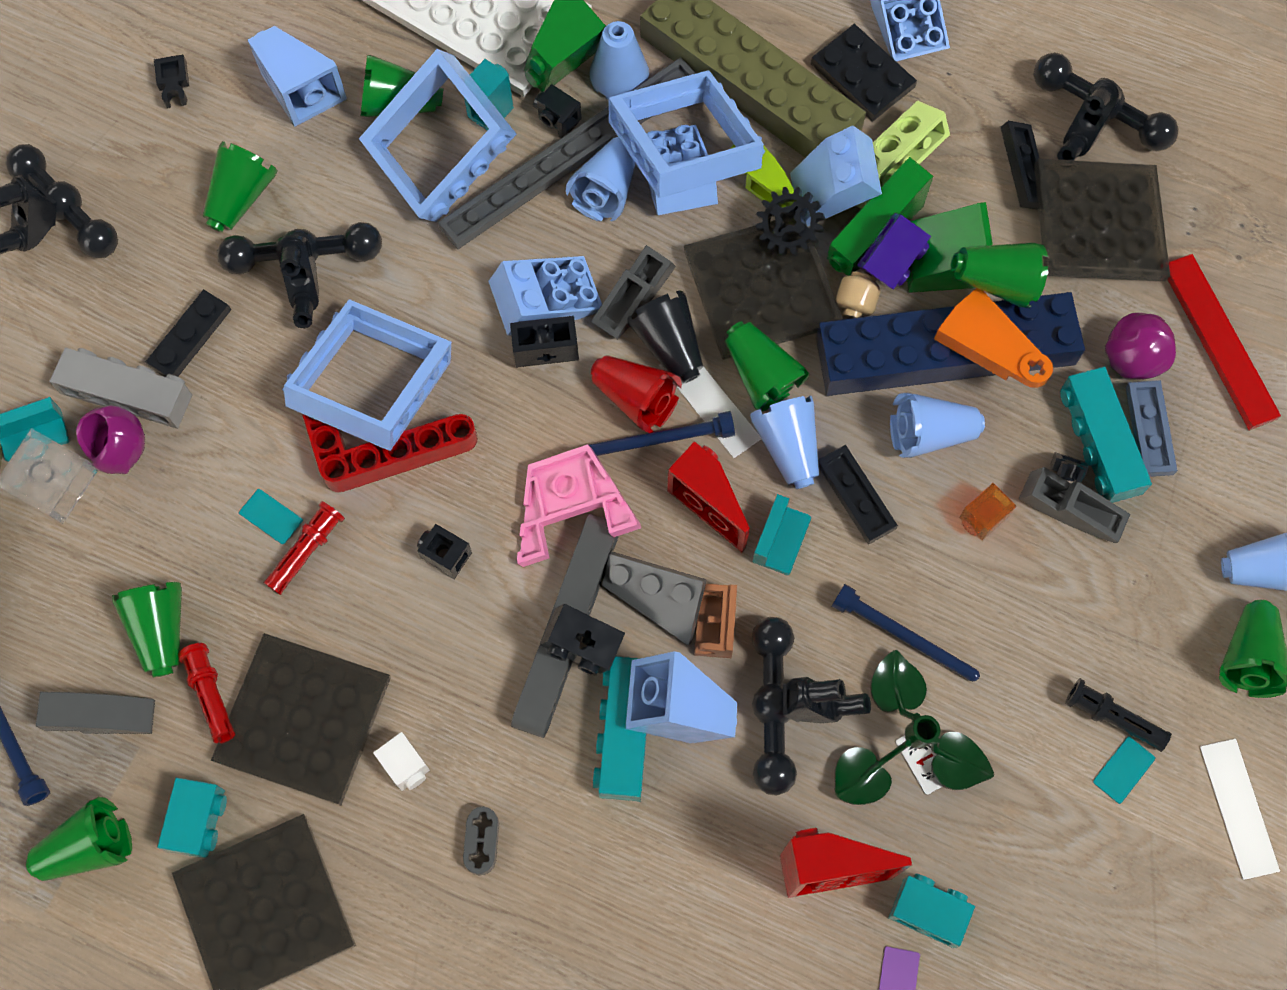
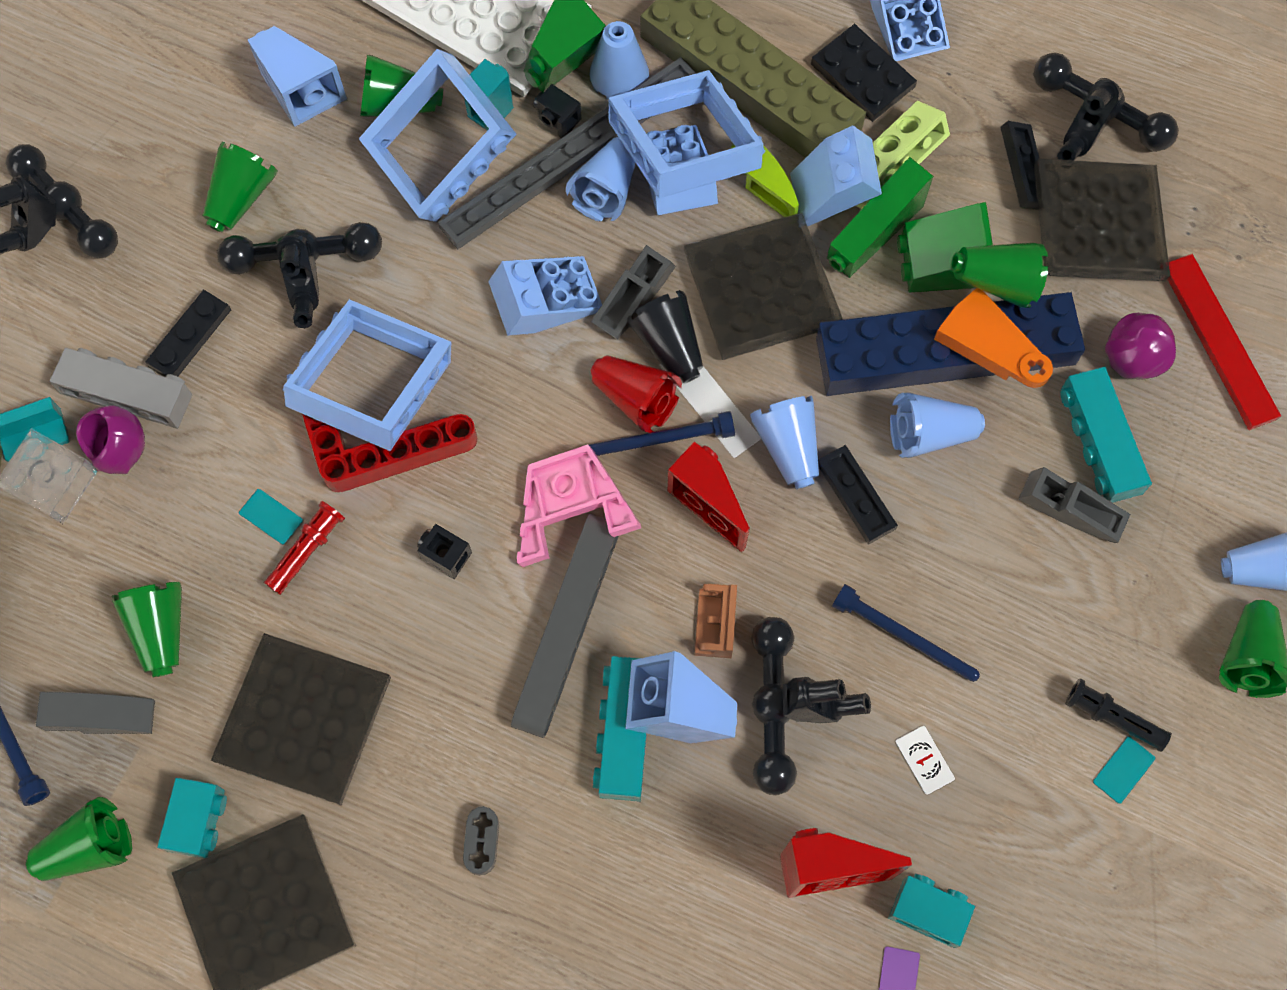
black plate [154,54,190,108] -> none
red pin [178,643,235,744] -> none
white brick [373,732,430,791] -> none
black brick [510,316,579,368] -> none
black brick [540,604,625,676] -> none
wing [602,552,707,645] -> none
green cone [725,321,810,412] -> none
teal panel [752,494,811,575] -> none
black gear [756,187,825,257] -> none
dark green plant [834,650,994,805] -> none
tan head [835,272,881,319] -> none
dark purple brick [857,213,931,290] -> none
clear orange brick [959,483,1017,541] -> none
black plate [1050,452,1089,483] -> none
sand blue plate [1125,380,1178,477] -> none
white sticker [1200,739,1280,880] -> none

